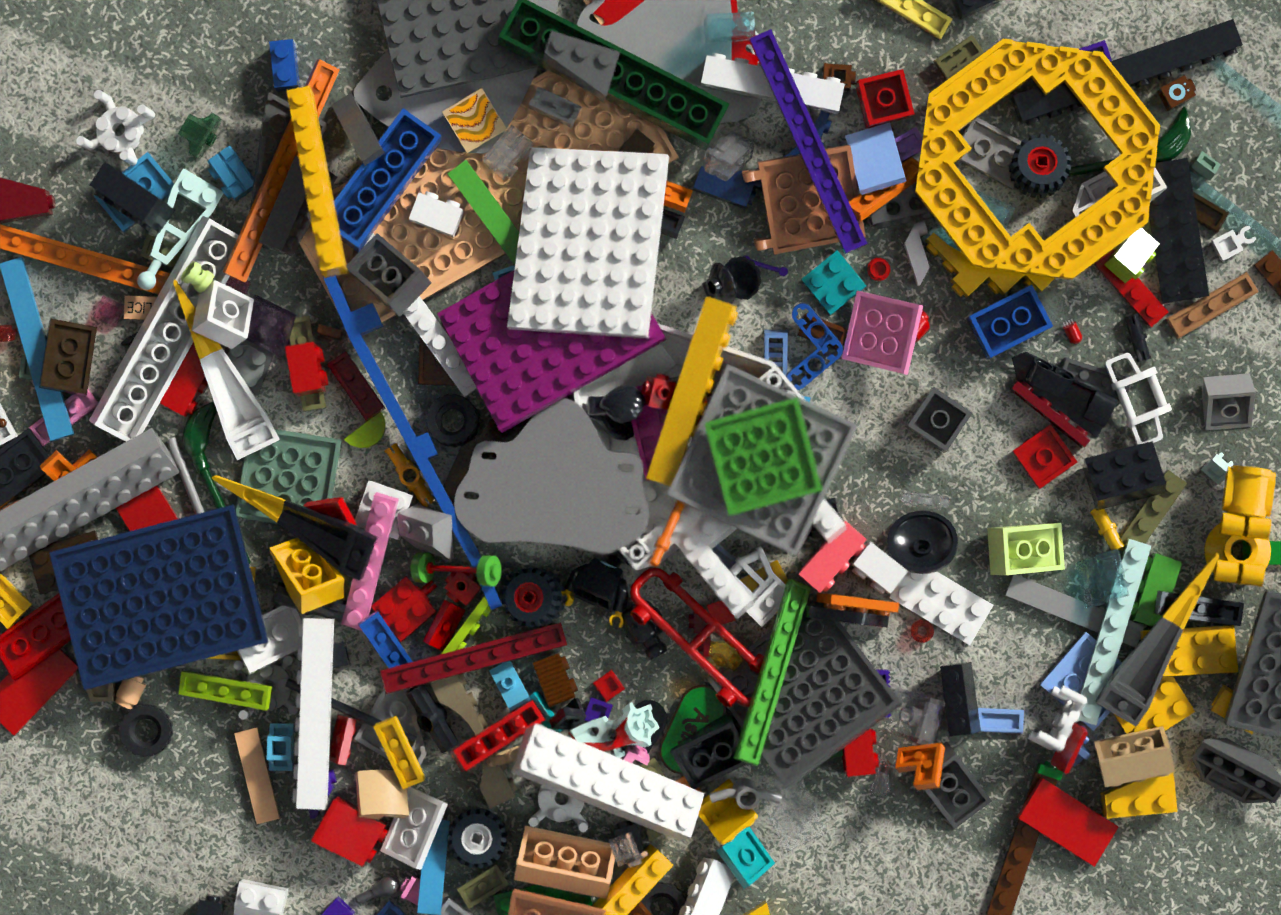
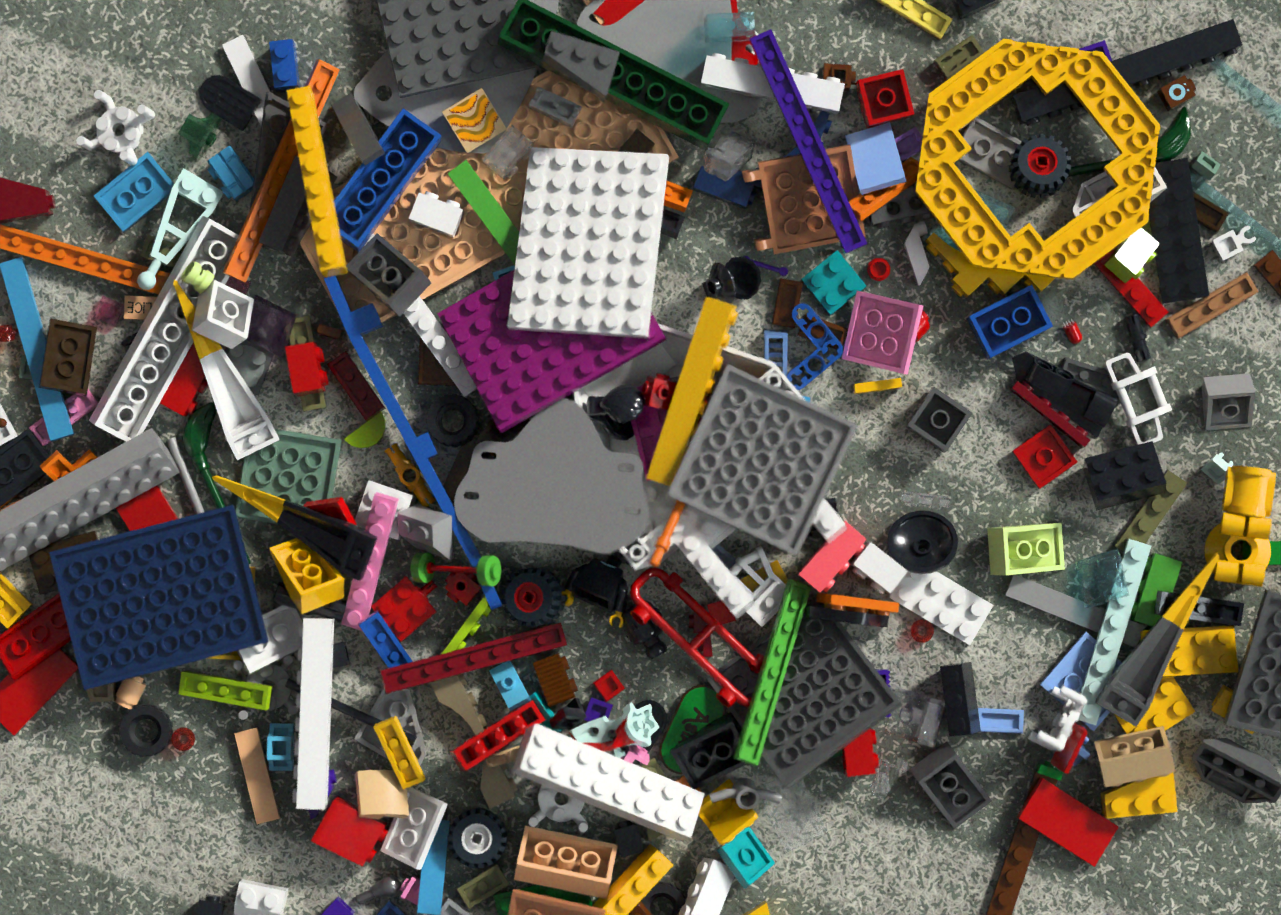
black brick [89,162,175,233] -> none
red plate [329,714,356,765] -> none
black piece [406,684,458,753] -> none
red plate [423,599,465,651] -> none
clear bracket [608,832,648,868] -> none
bright green plate [704,397,823,516] -> none
clear yellow piece [709,641,743,672] -> none
orange plate [895,743,945,790] -> none
yellow pin [1090,508,1125,553] -> none
none -> clear red plate [171,727,195,751]
none -> black window [200,75,262,131]
none -> white tile [222,35,271,126]
none -> reddish brown tile [772,278,803,328]
none -> yellow tile [853,378,902,394]

